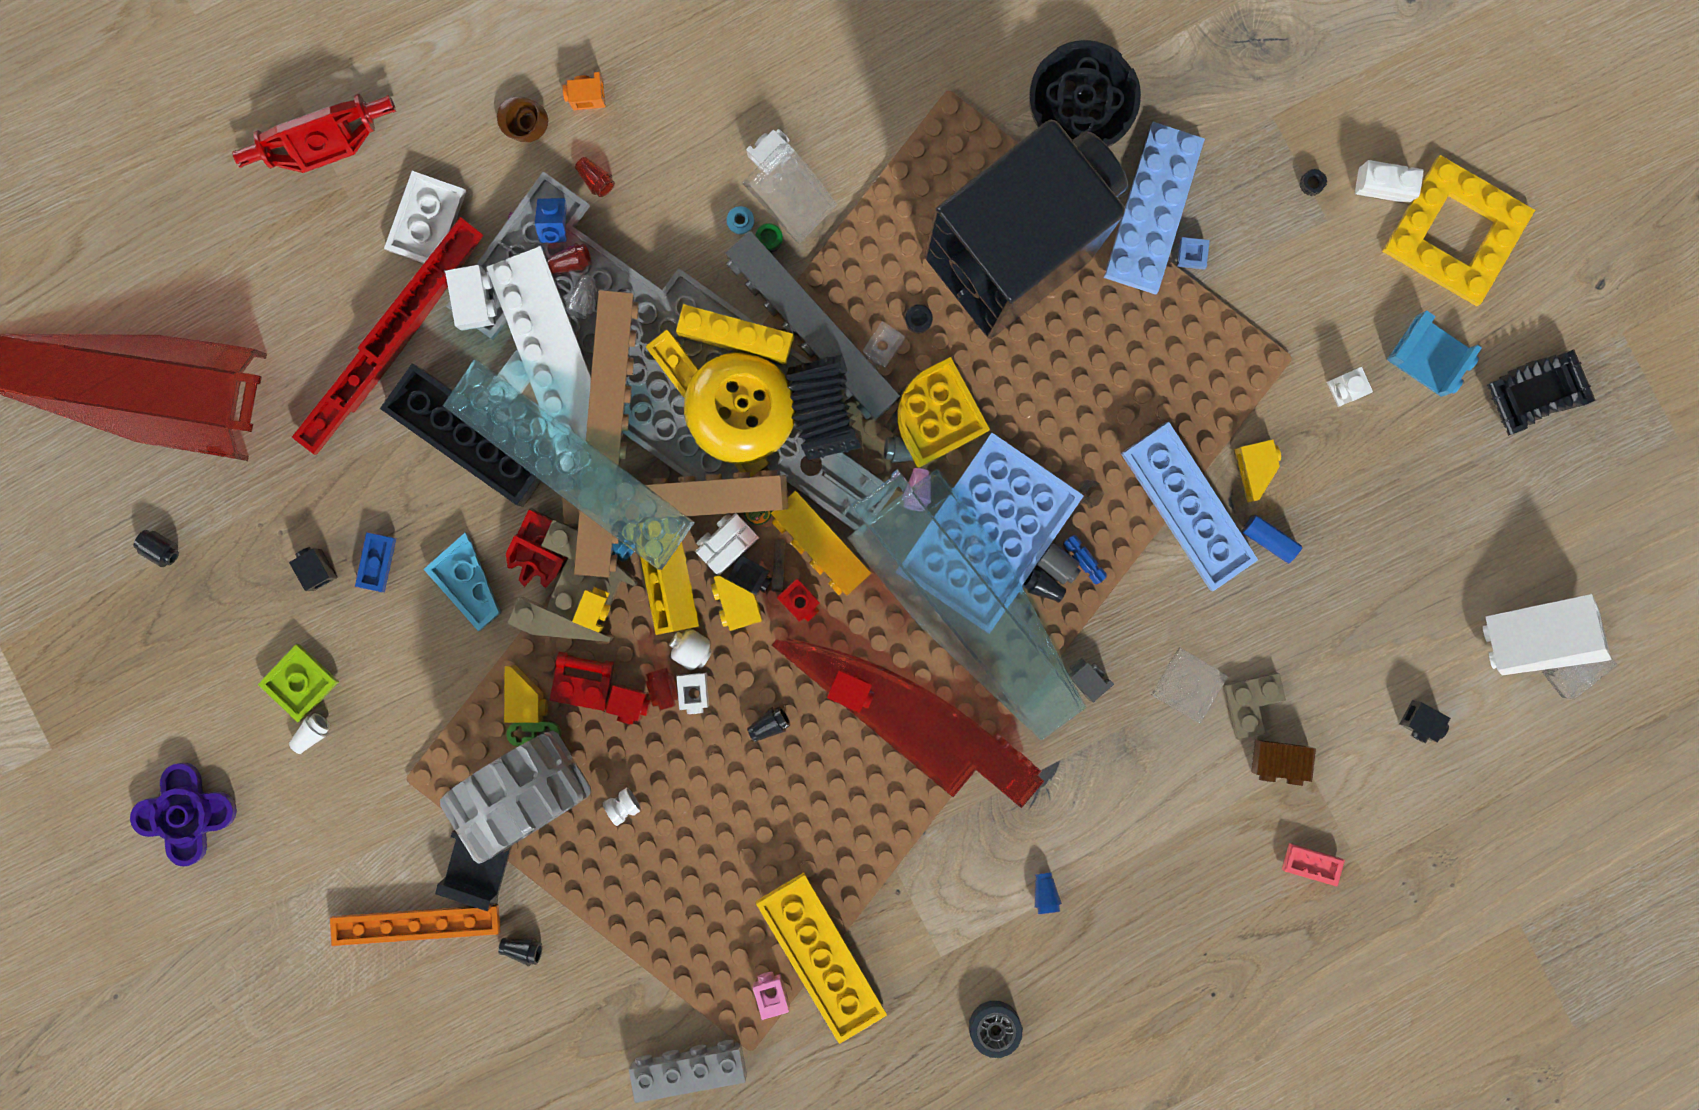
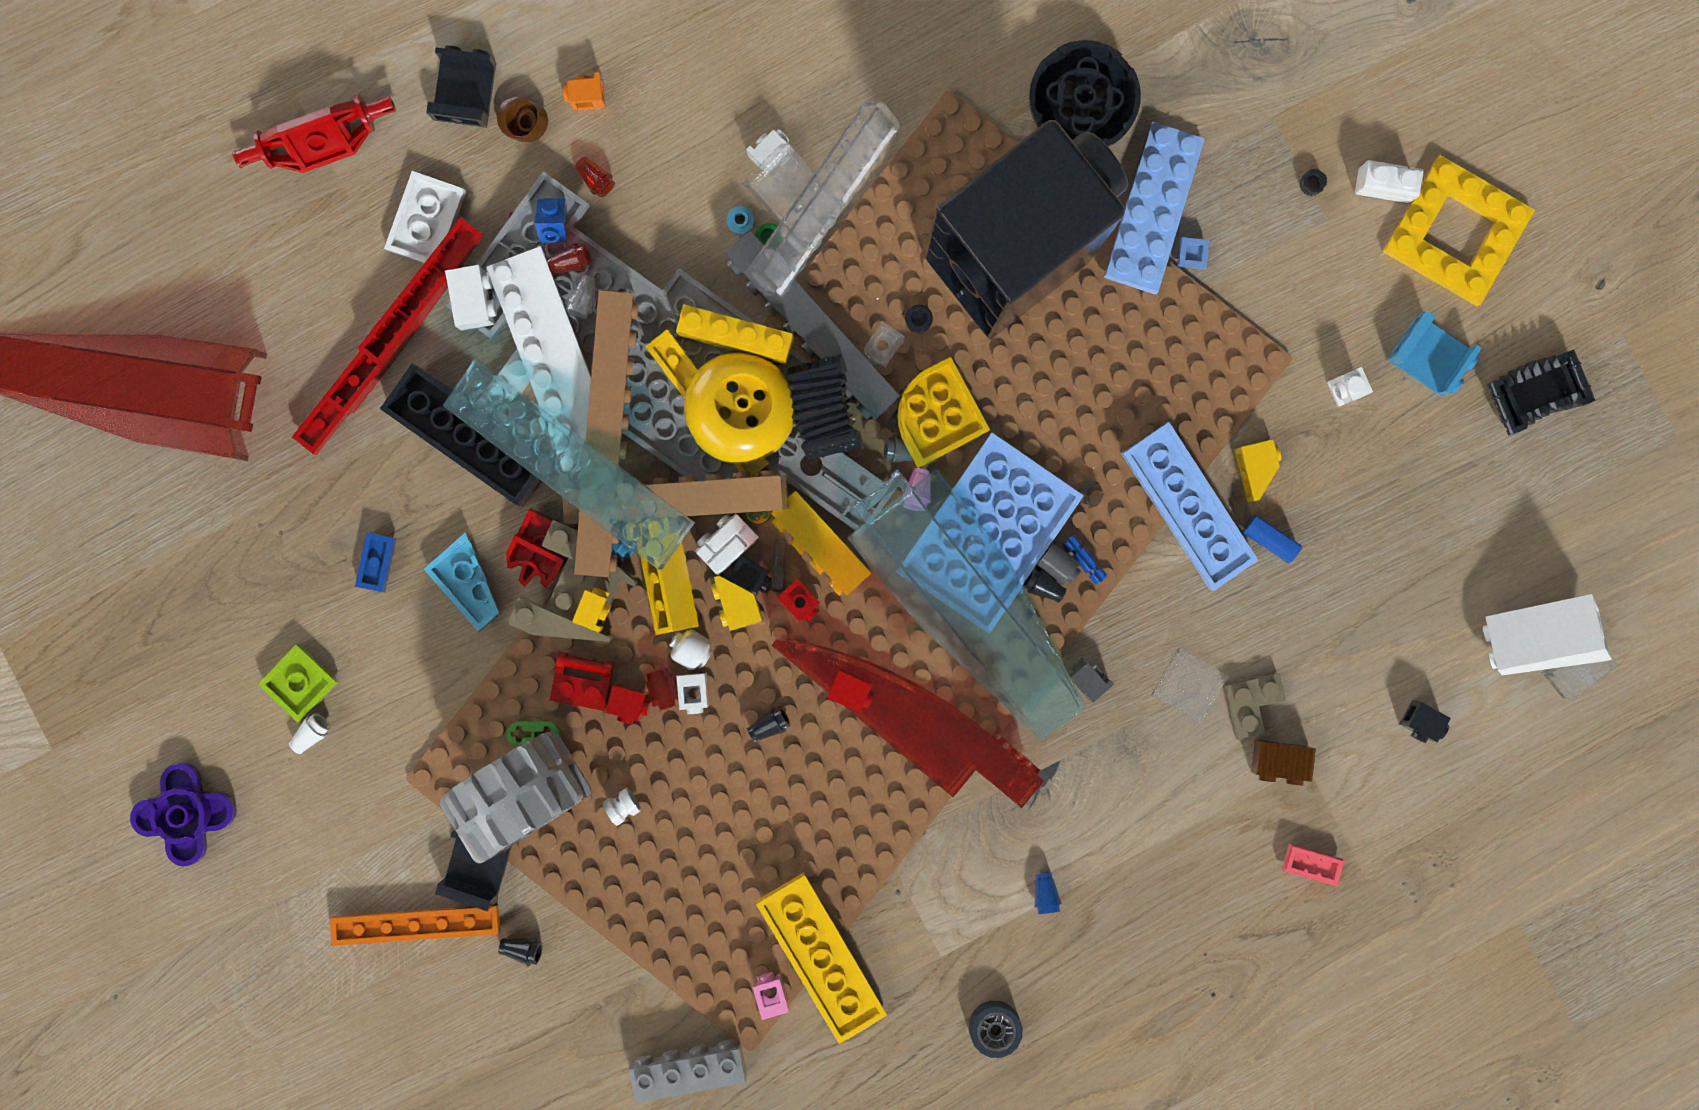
black brick [133,530,179,567] -> none
black brick [289,547,338,591] -> none
yellow slope [504,665,548,723] -> none
none -> black panel [426,45,496,128]
none -> clear brick [745,102,901,297]

